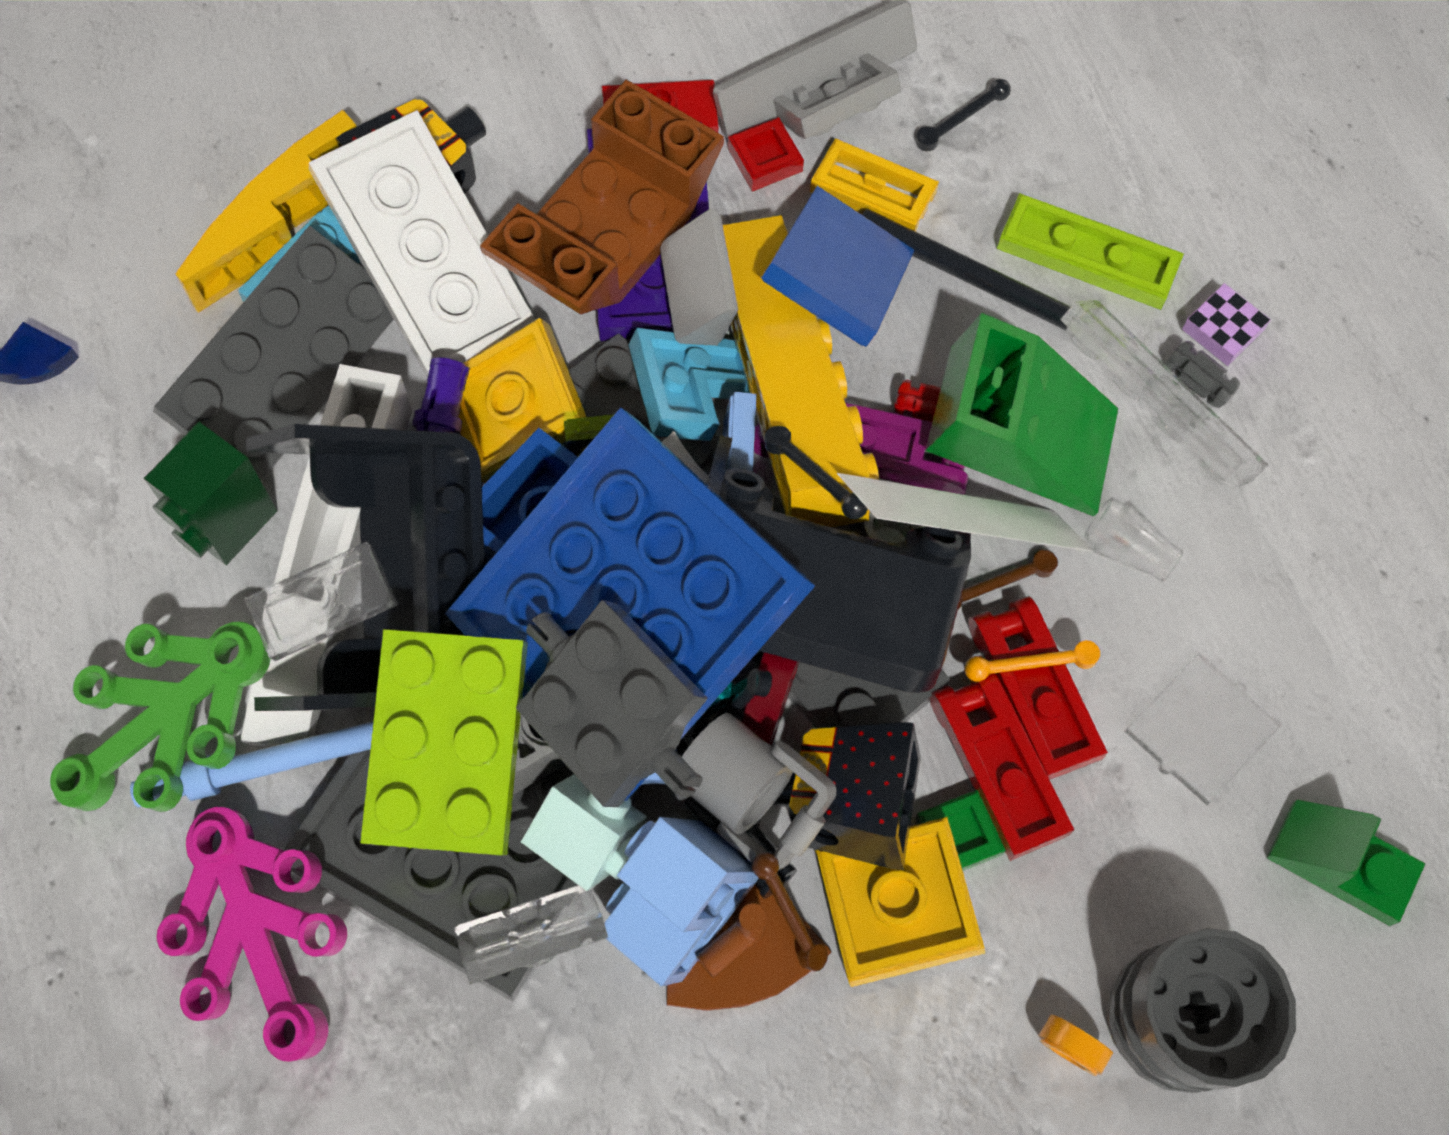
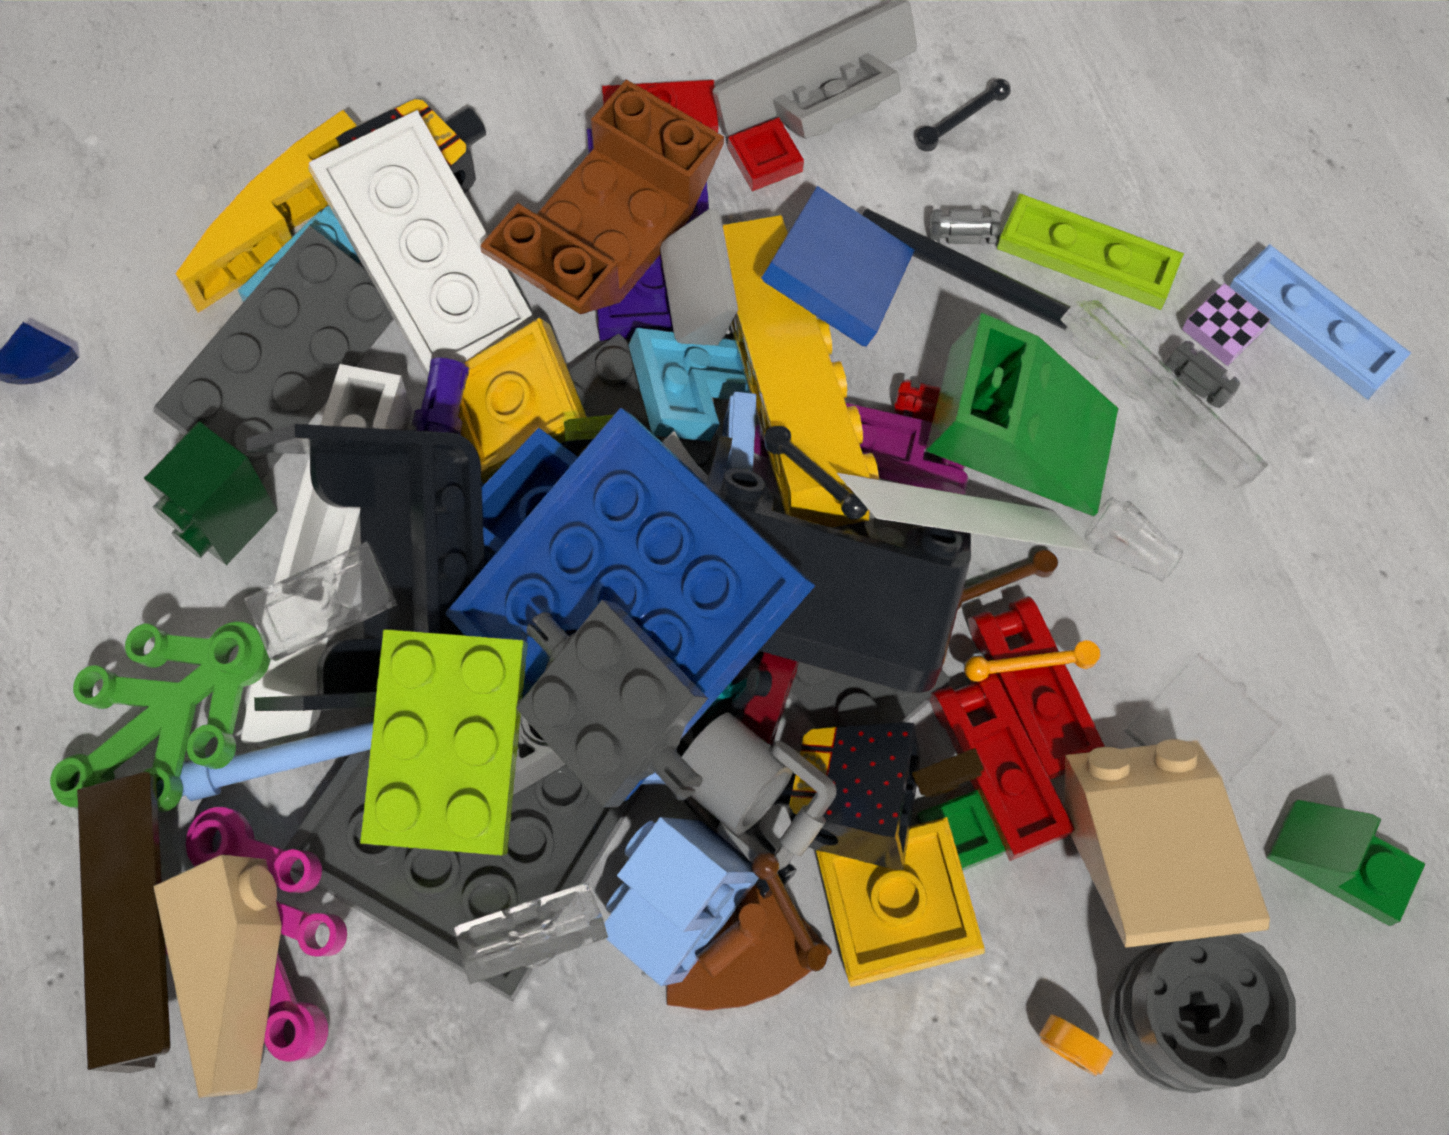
light aqua brick [521,774,647,891] -> none
yellow tile [810,138,939,231] -> none
none -> dark brown panel [77,772,171,1073]
none -> tan slope [153,855,282,1098]
none -> dark brown tile [912,748,985,797]
none -> piece [929,209,1001,244]
none -> tan slope [1064,739,1270,948]
none -> light blue tile [1230,244,1411,400]

